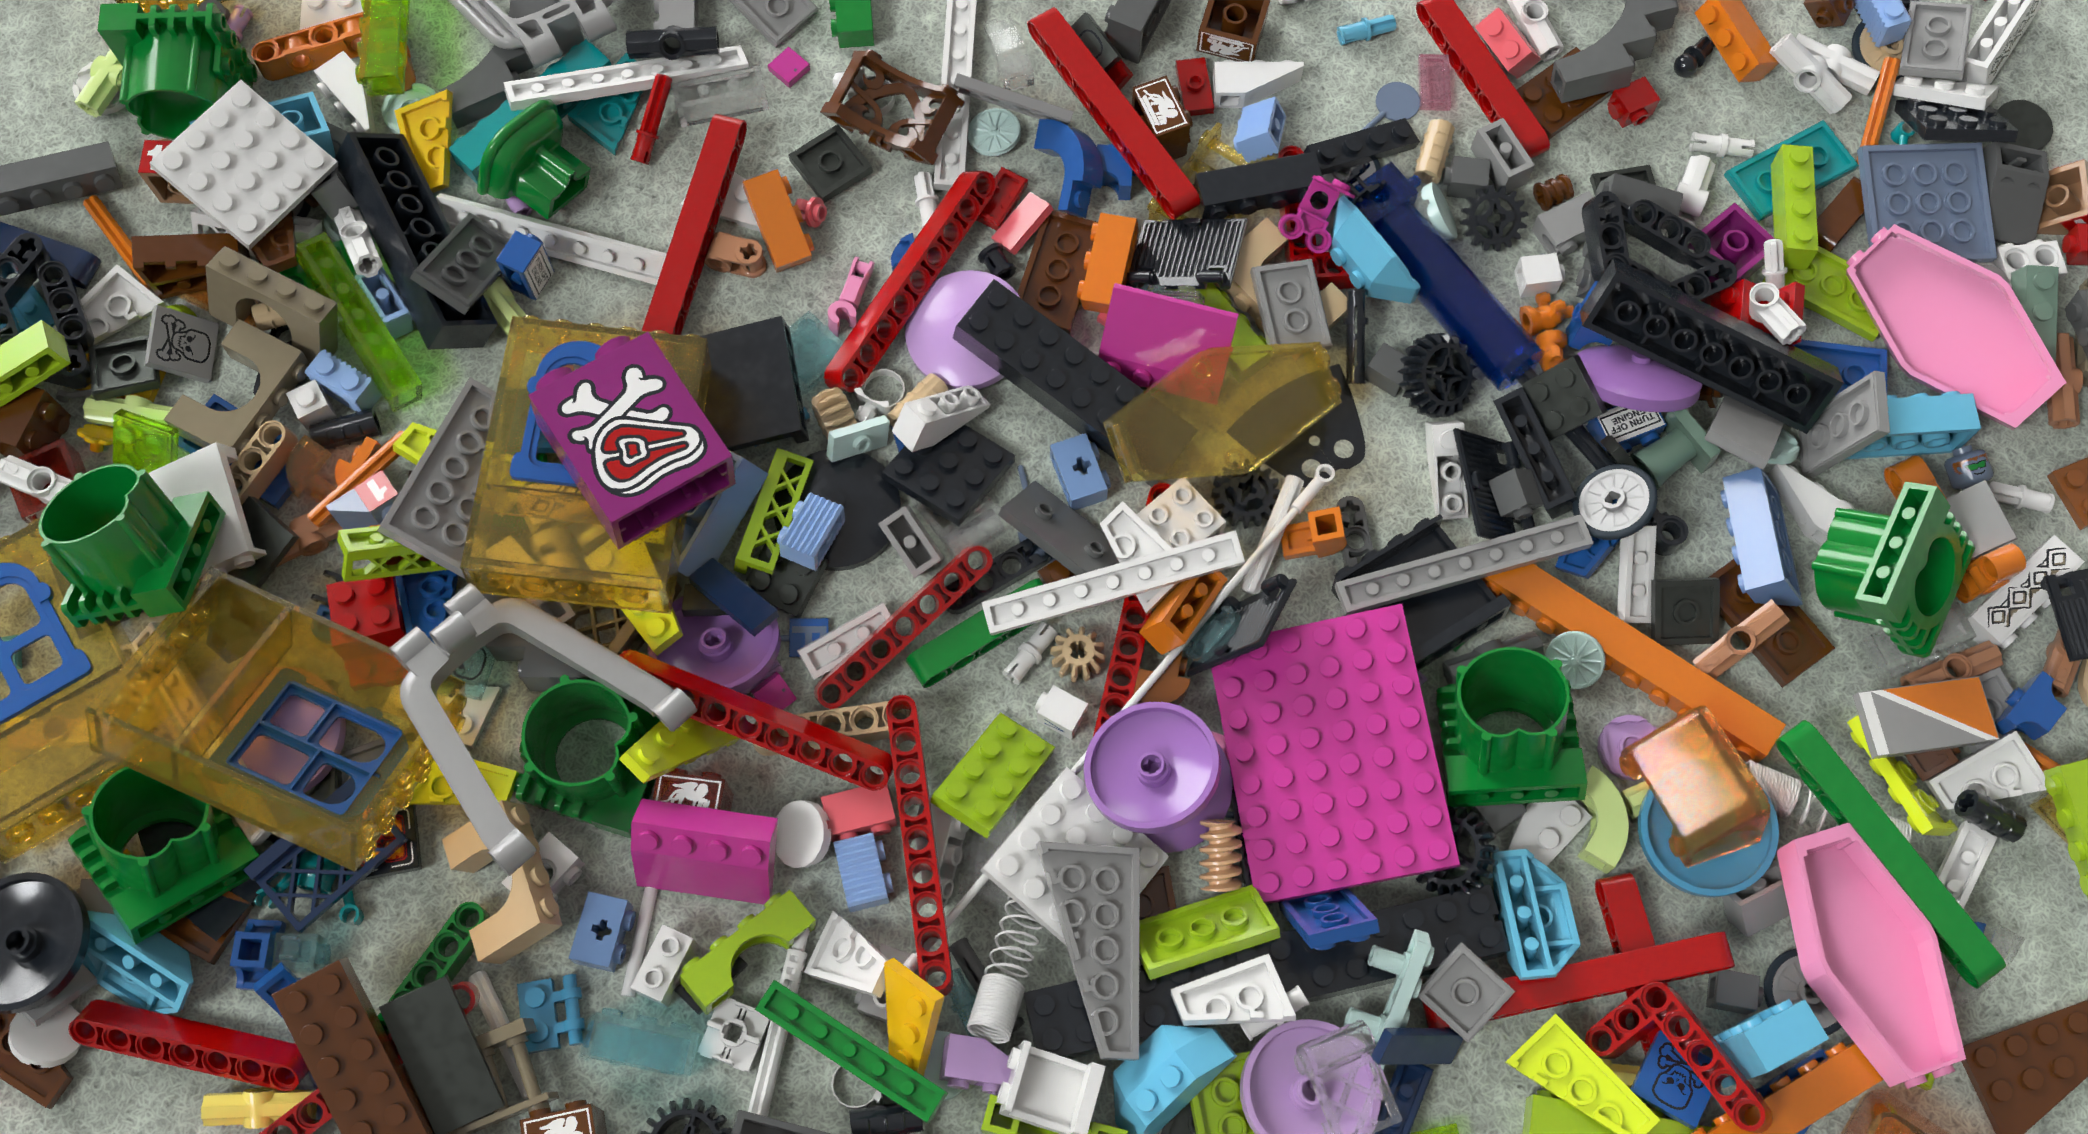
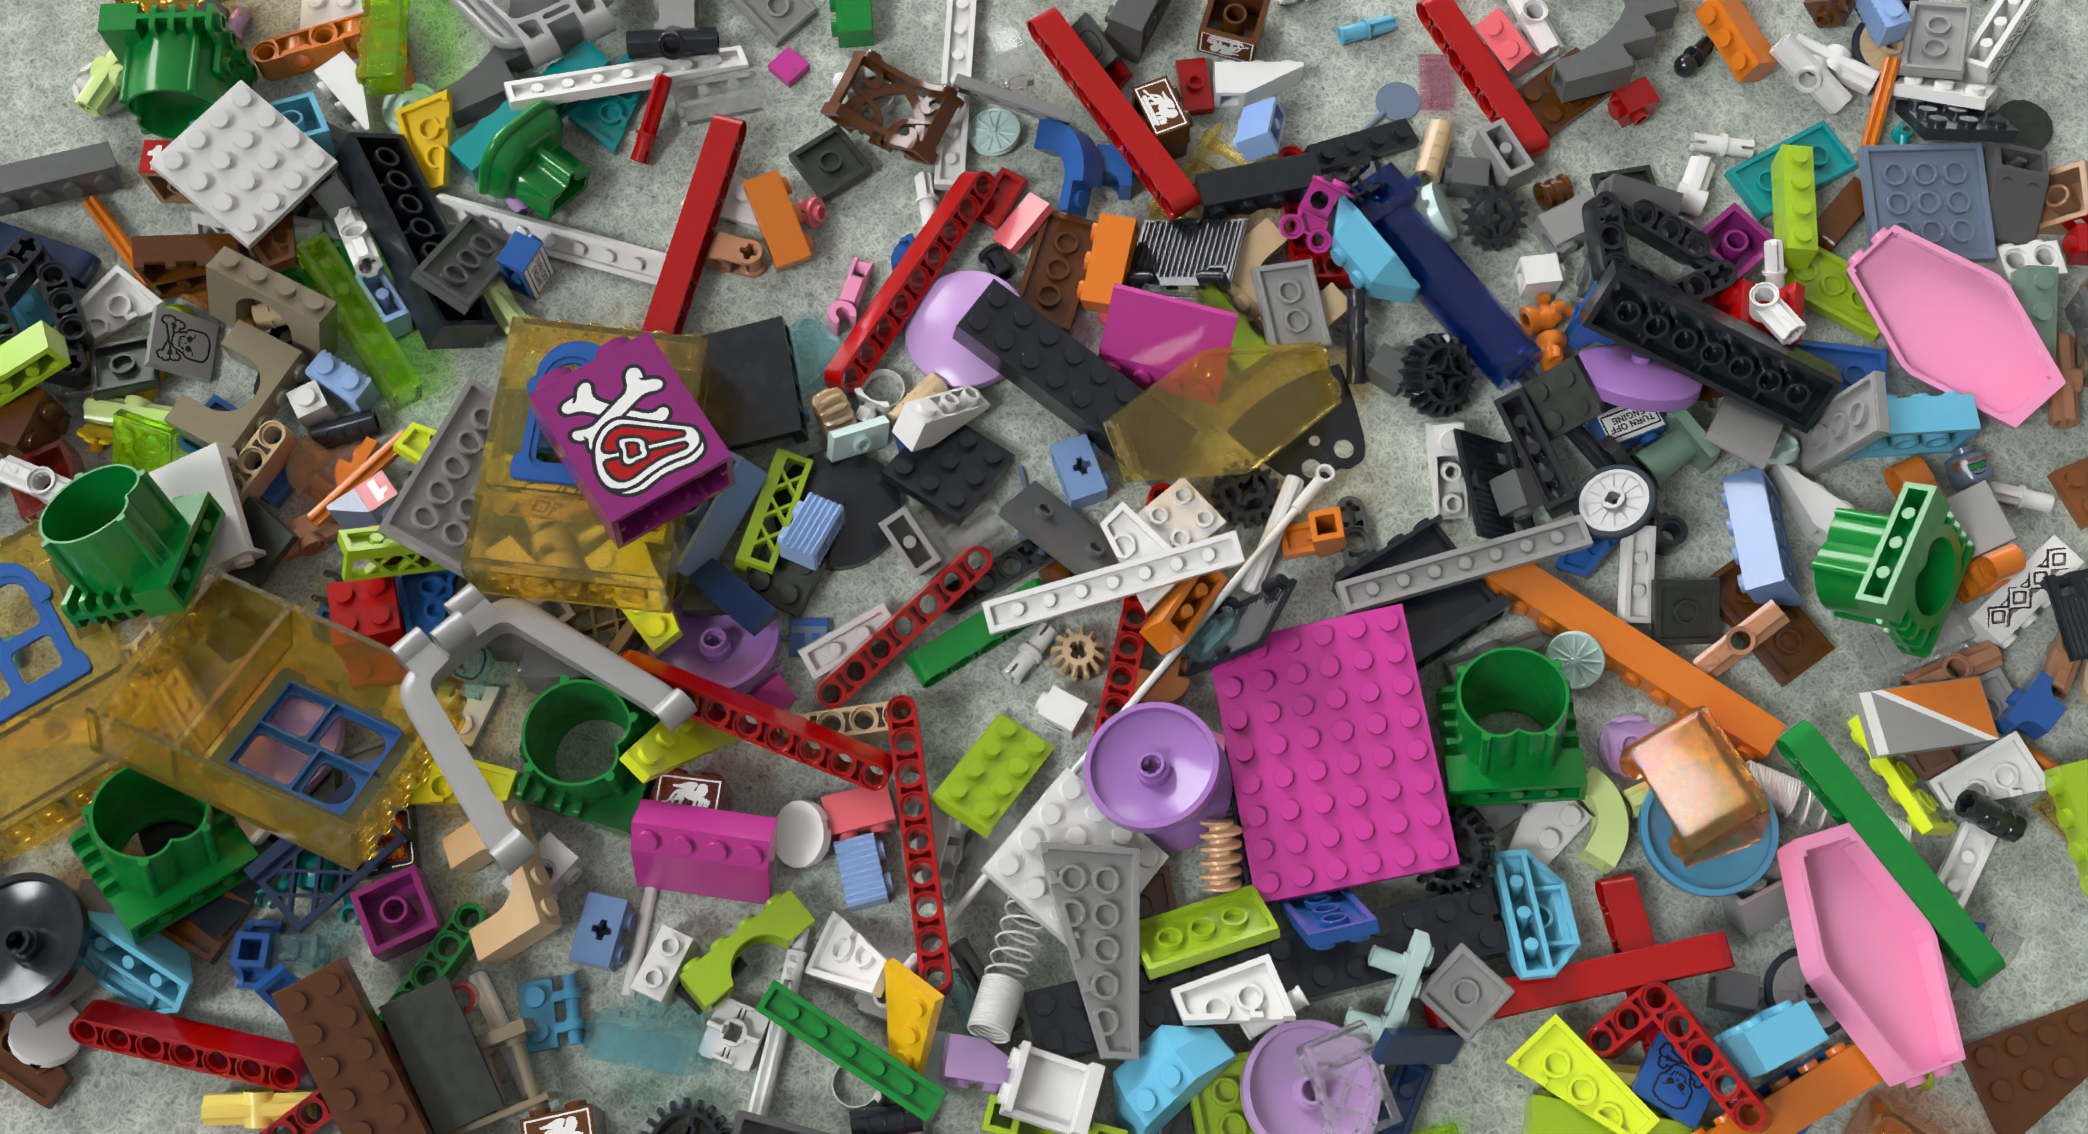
none -> magenta brick [349,864,445,963]

